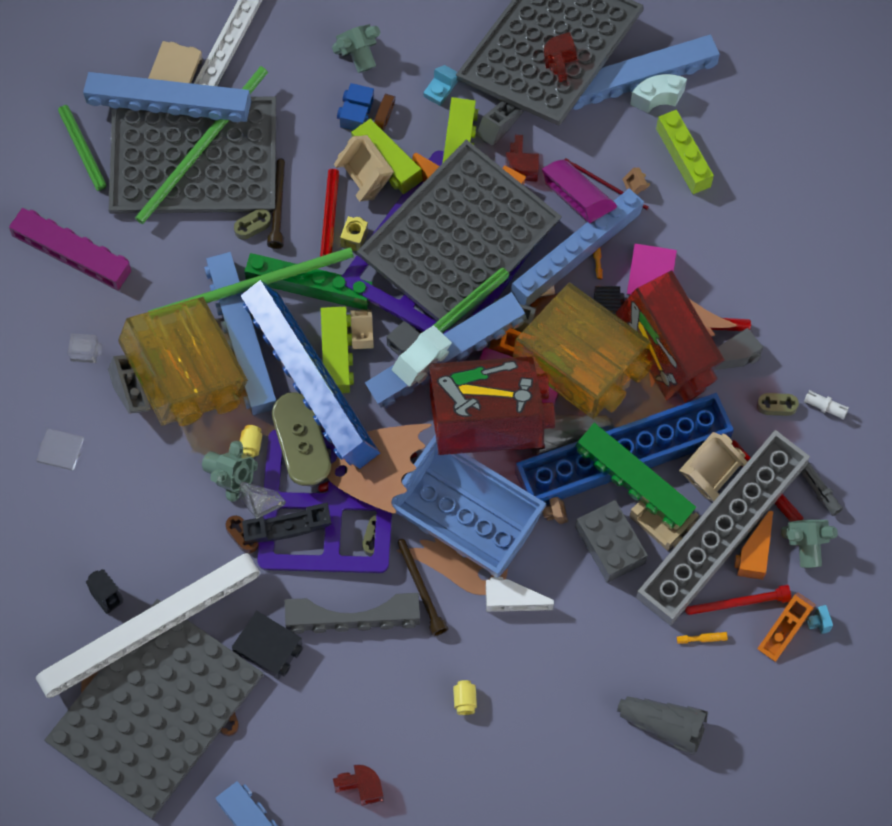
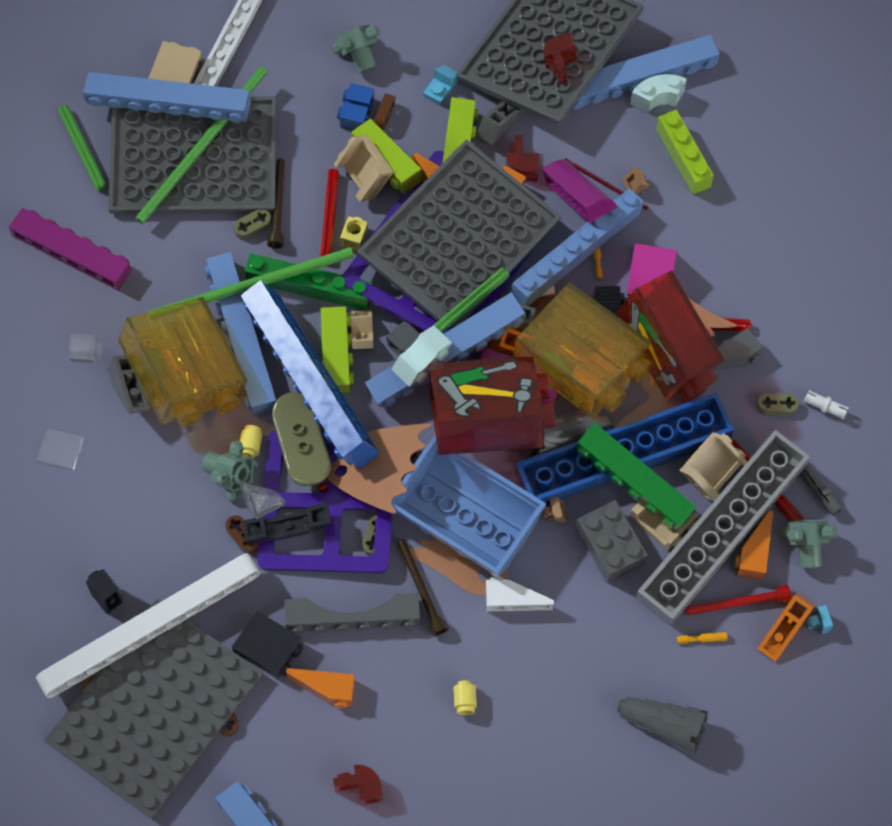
none -> orange slope [286,668,355,709]

